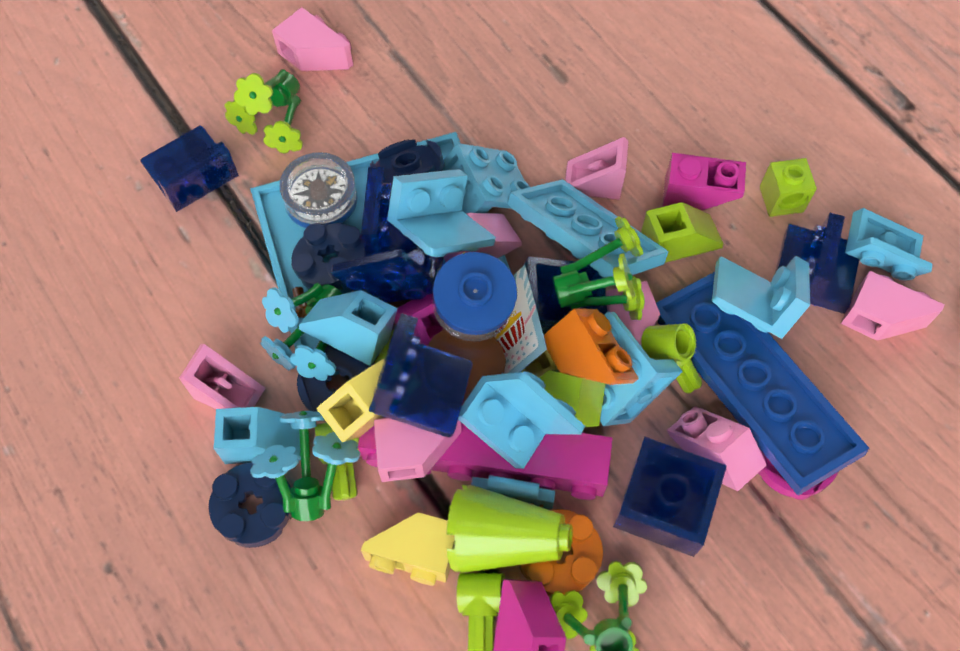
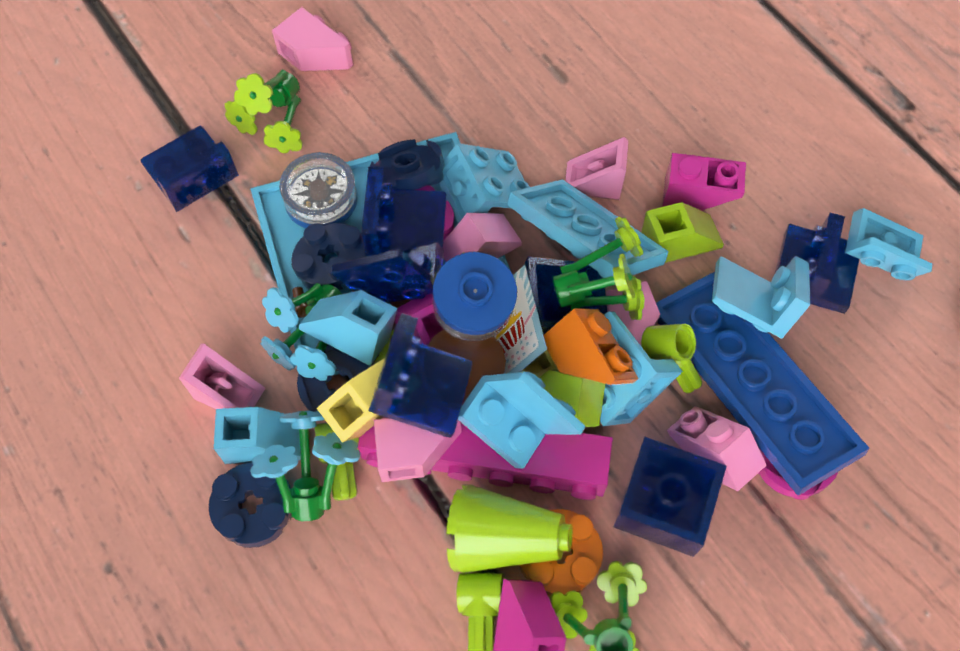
light yellow slope [361,513,455,585] -> none
medium azure bracket [387,169,496,257] -> none
medium azure piece [471,475,555,510] -> none
lime brick [760,158,817,217] -> none
bright pink slope [841,271,945,341] -> none

